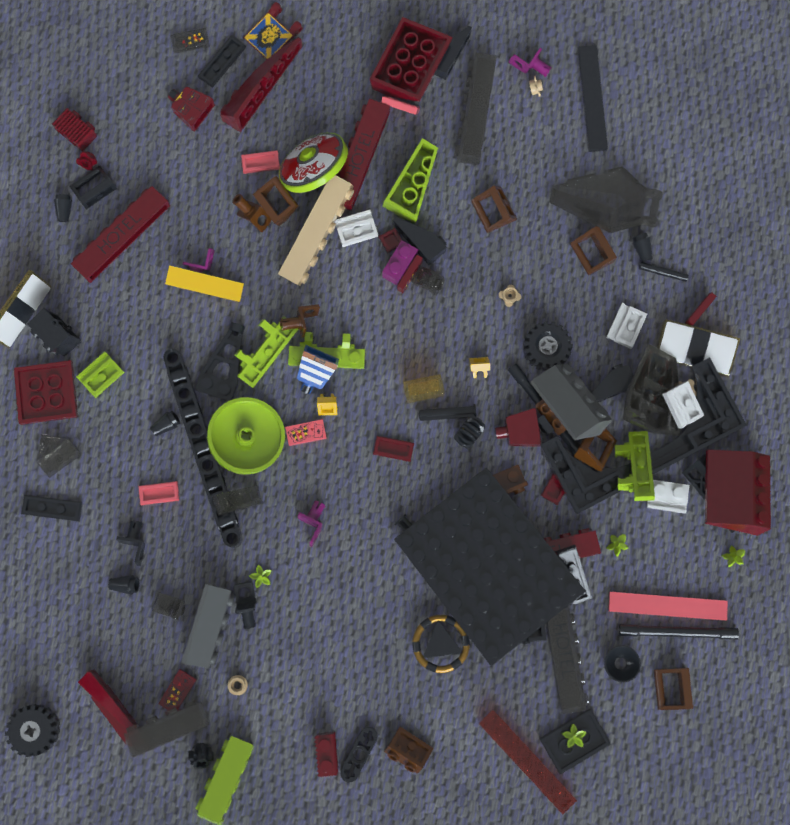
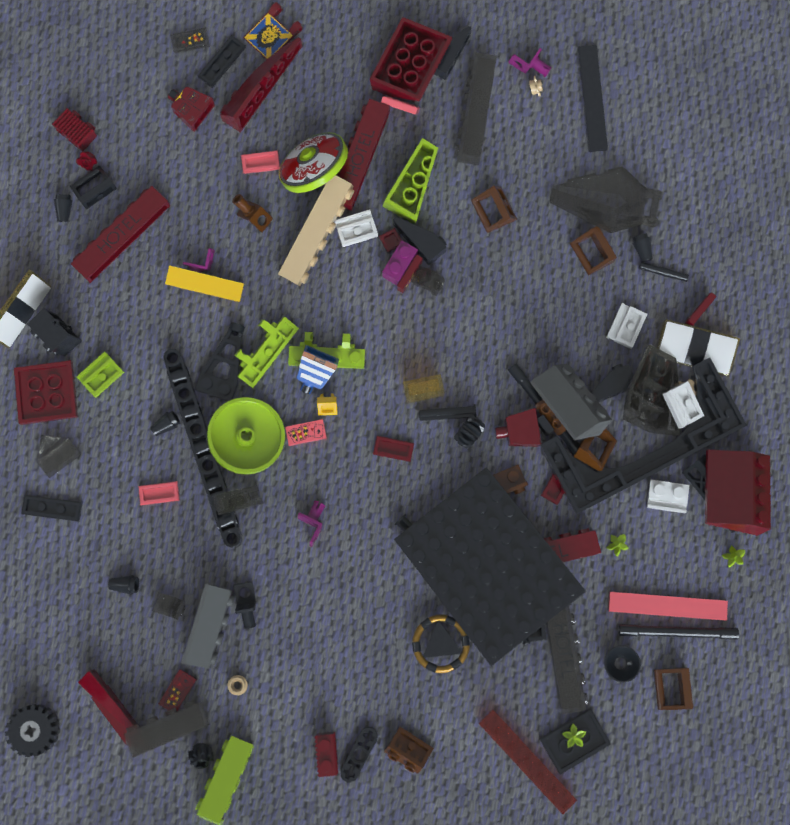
black bracket [116,520,145,566] -> none
lime plant [249,564,272,588] -> none
reddish brown tile [253,176,299,226] -> none
reddish brown bracket [280,304,320,338] -> none
yellow tile [469,357,490,378] -> none
tan plate [499,285,521,307] -> none
black wheel [523,321,573,371] -> none
tile [556,545,592,605] -> none
lime hinge [614,431,655,501] -> none

